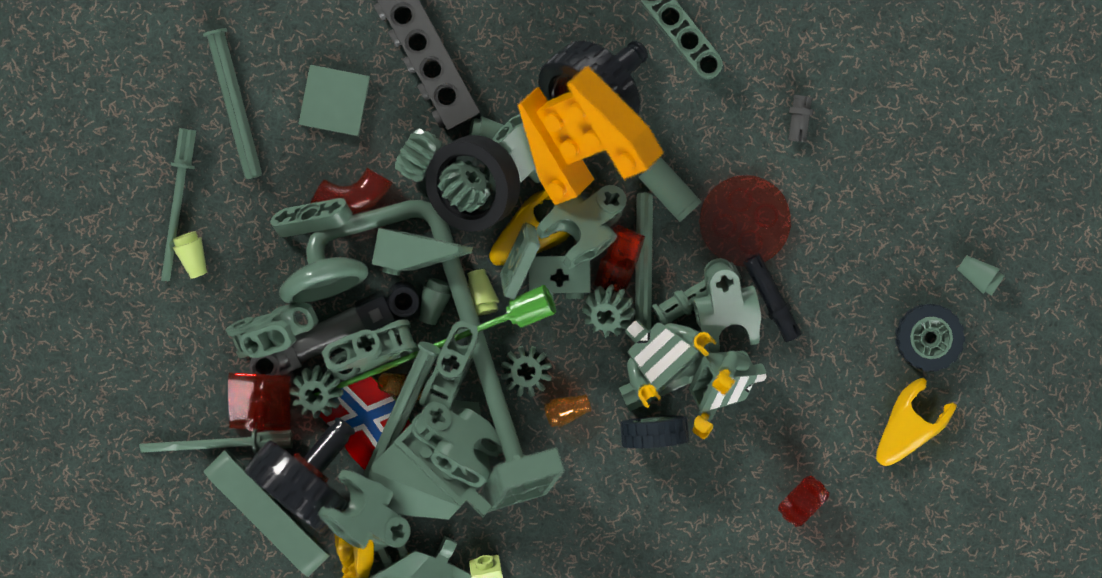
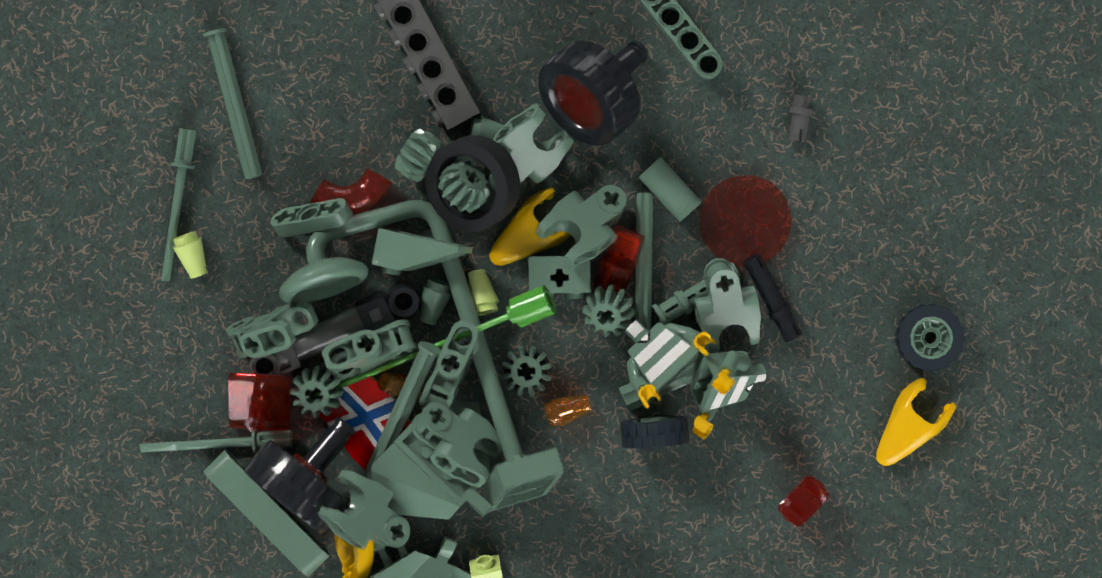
sand green tile [298,65,371,137] -> none
sand green tile [500,222,540,300] -> none
light orange wedge [518,66,664,205] -> none
sand green cone [957,255,1005,296] -> none

